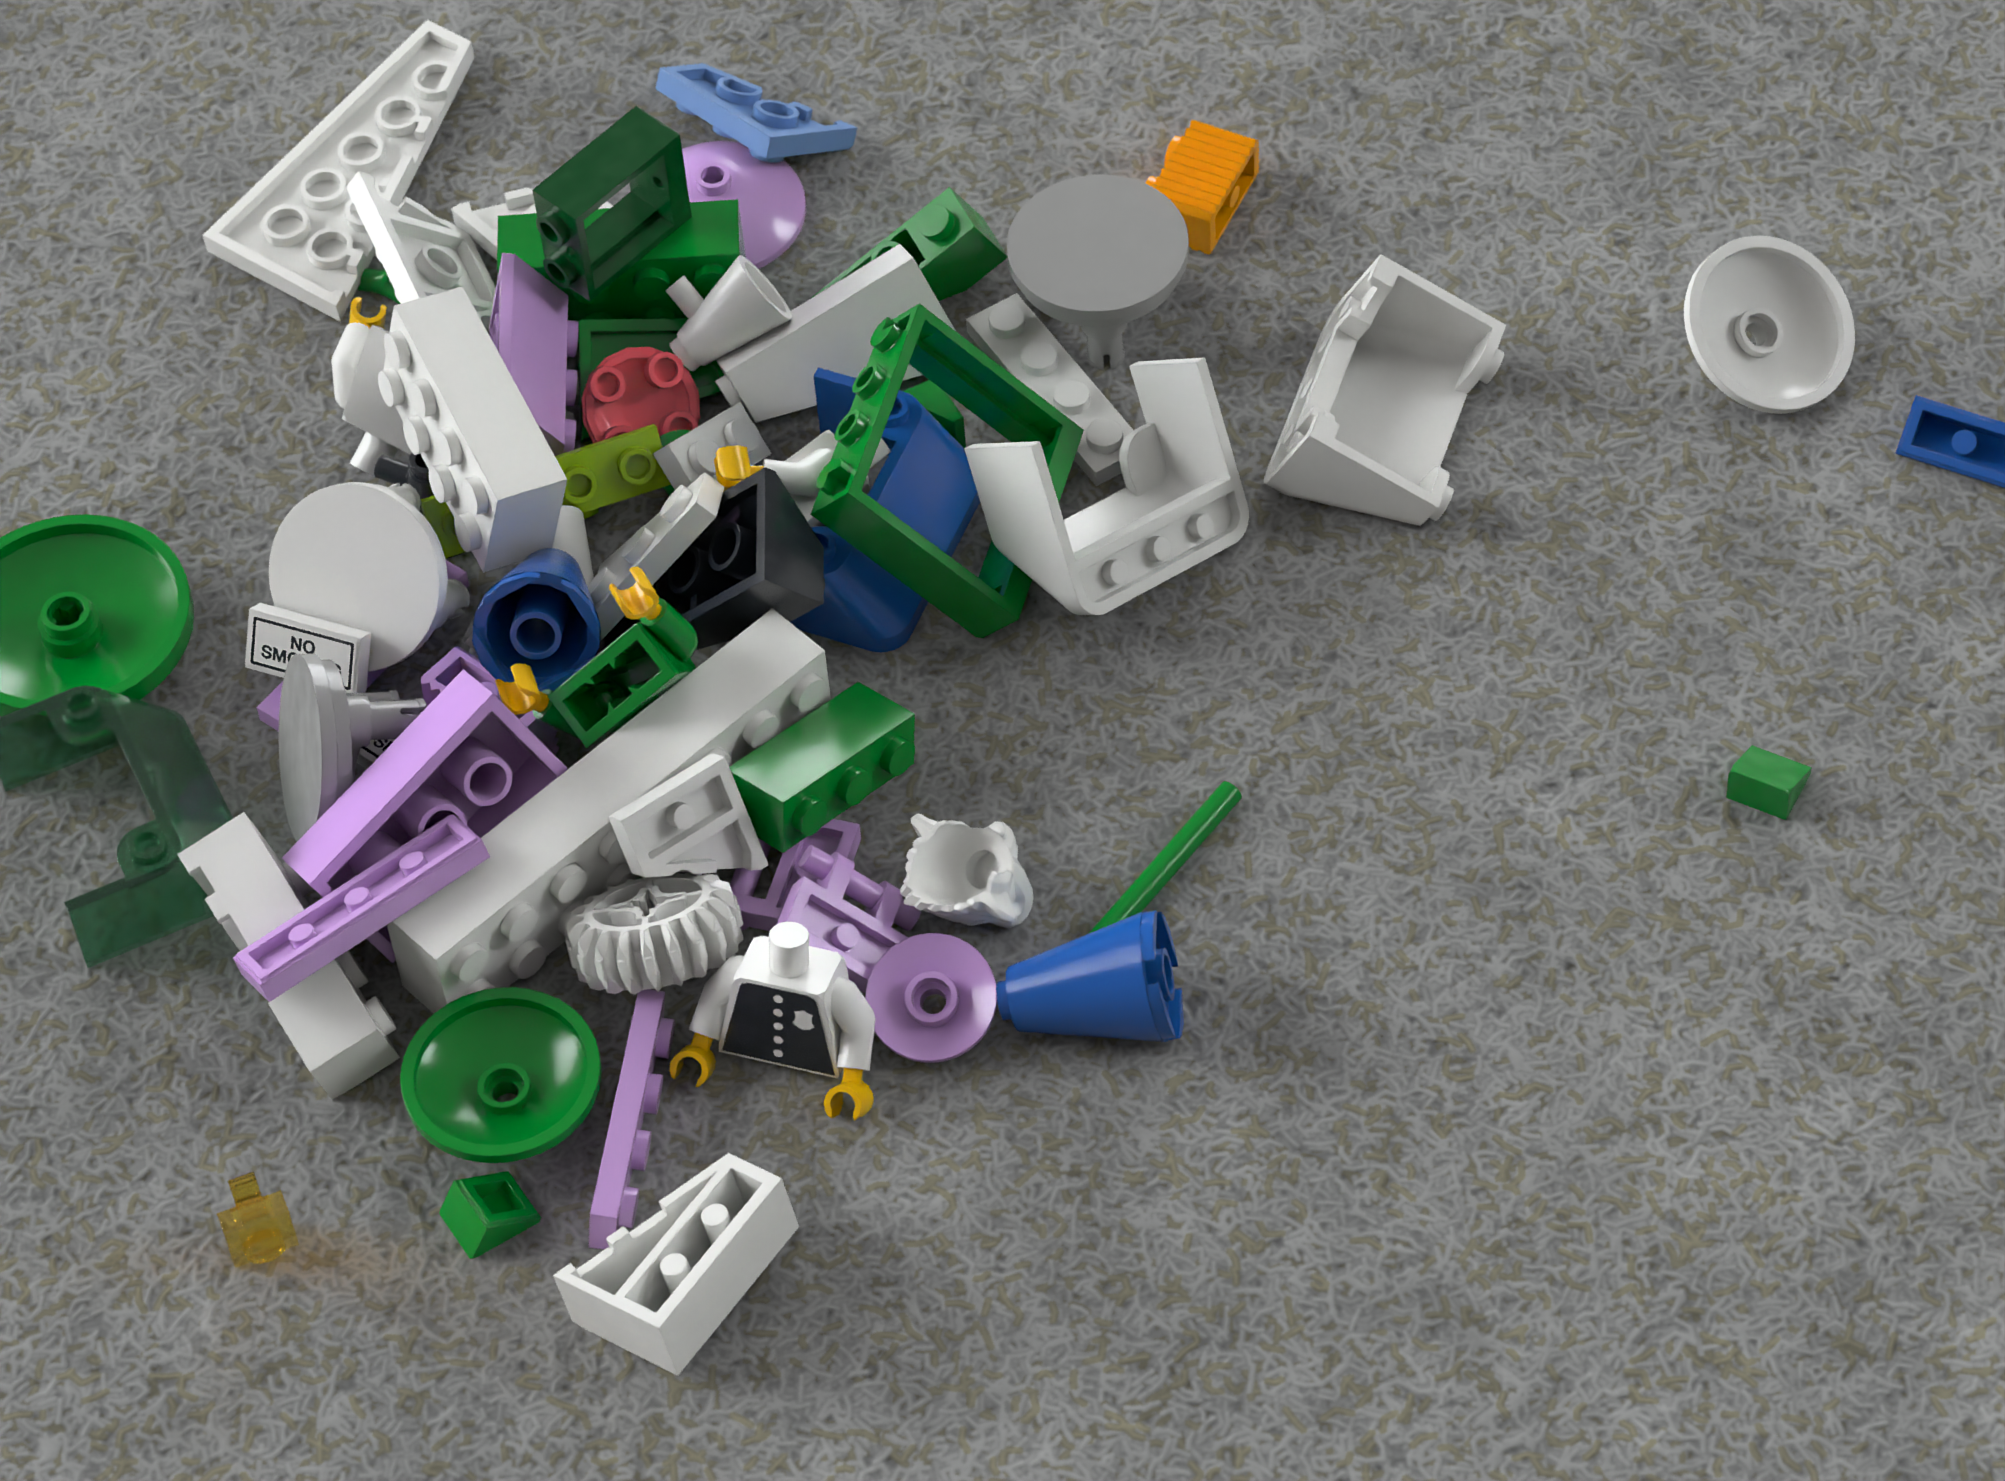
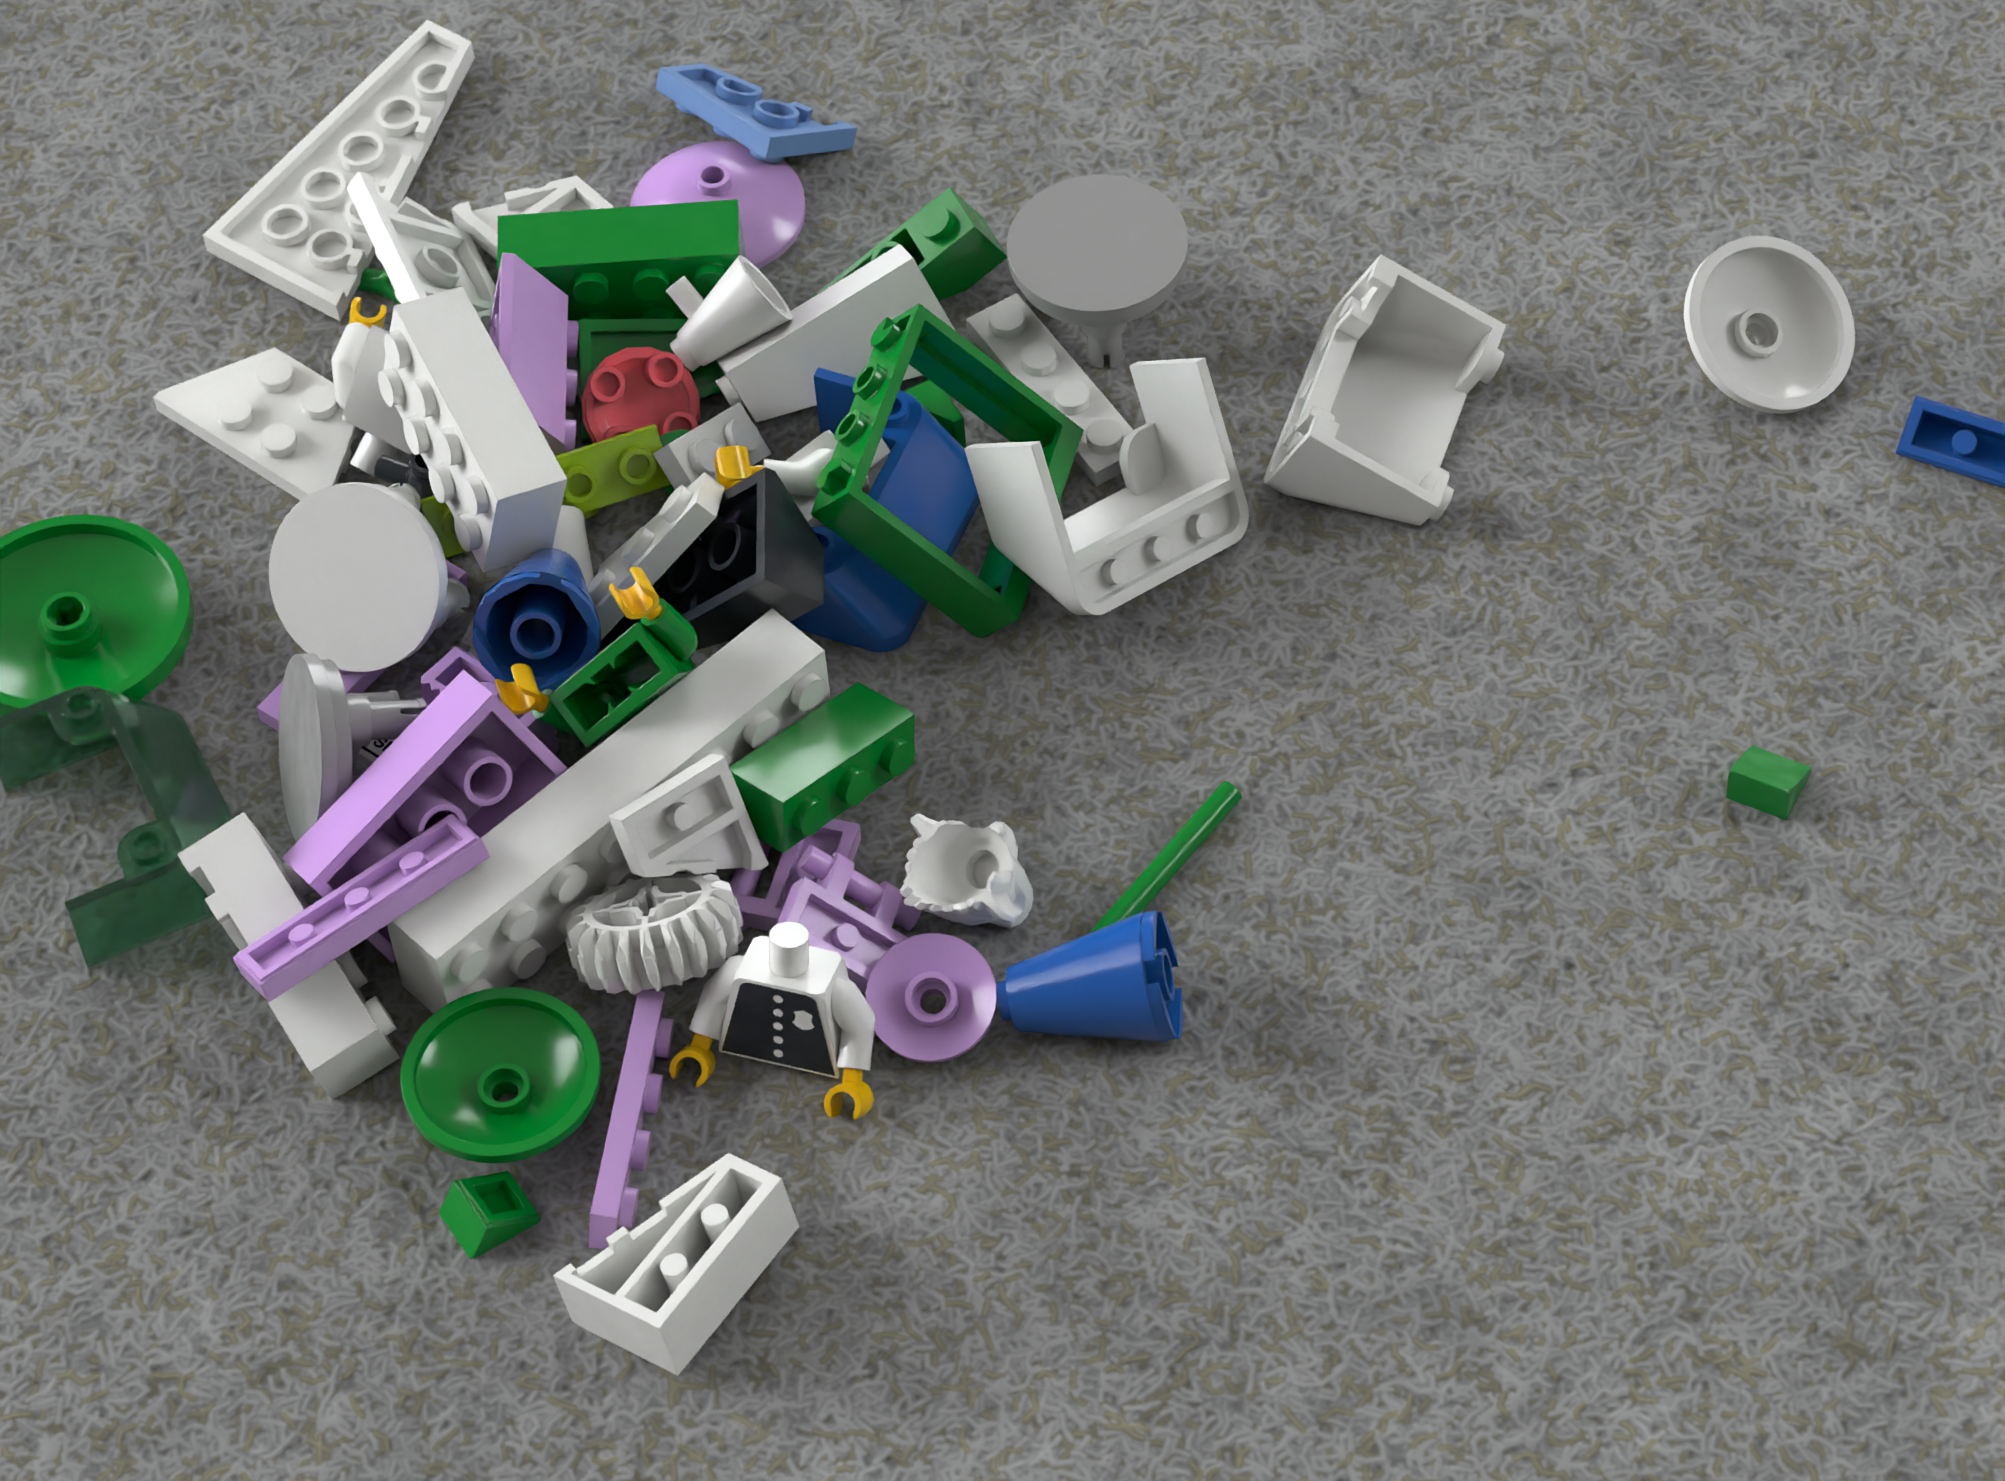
clear yellow plate [216,1171,299,1268] -> none
white tile [245,603,371,693] -> none
dark green window [532,106,692,301] -> none
light orange brick [1145,120,1259,255] -> none
none -> white wing [153,347,361,501]

